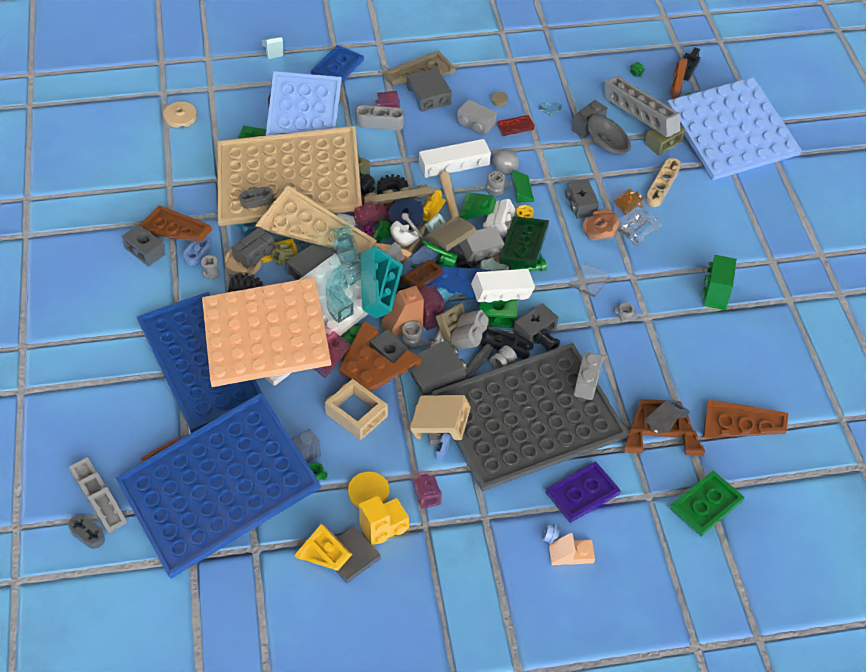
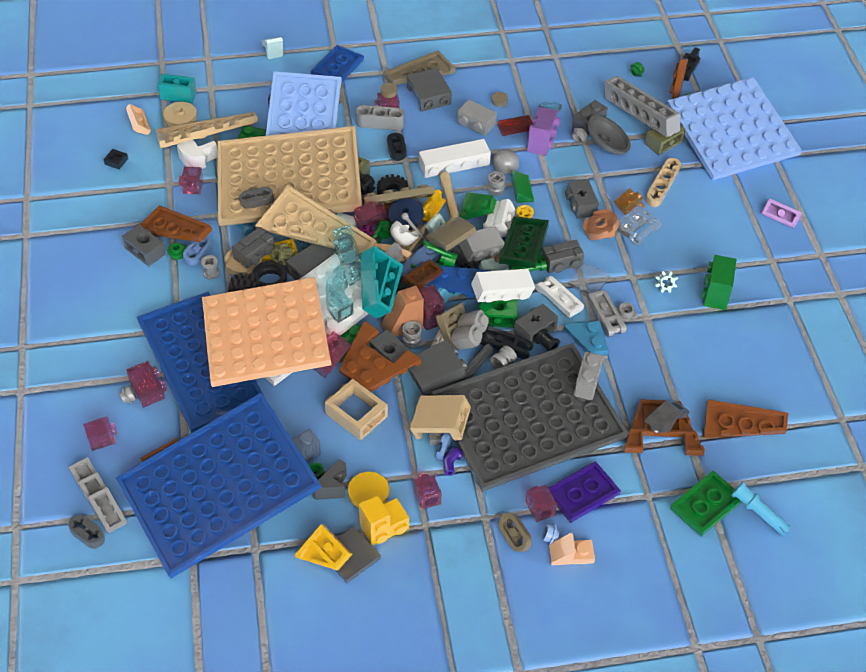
none -> clear pink brick [83,416,117,451]
none -> black plate [103,149,128,169]
none -> light grey plate [119,385,137,404]
none -> light nougat plate [126,104,151,135]
none -> clear pink brick [126,361,167,408]
none -> tan wing [155,112,258,148]
none -> teal brick [158,74,197,103]
none -> green plate [167,243,186,260]
none -> white brick [177,140,218,169]
none -> clear pink brick [179,166,203,194]
none -> black tyre [252,261,287,286]
none -> dark grey slope [312,459,347,500]
none -> dark tan tile [381,83,397,98]
none -> black plate [387,133,406,161]
none -> dark purple arm [443,447,463,476]
none -> dark tan plate [499,513,532,552]
none -> clear pink brick [525,484,557,523]
none -> medium lavender wedge [527,107,560,156]
none -> white plate [535,275,584,318]
none -> dark grey brick [541,239,584,273]
none -> dark azure wing [564,321,608,355]
none -> light grey plate [572,128,588,144]
none -> light grey plate [587,290,627,337]
none -> light aqua gear [654,270,678,293]
none -> medium azure pin [731,481,791,536]
none -> lavender slope [761,198,802,229]

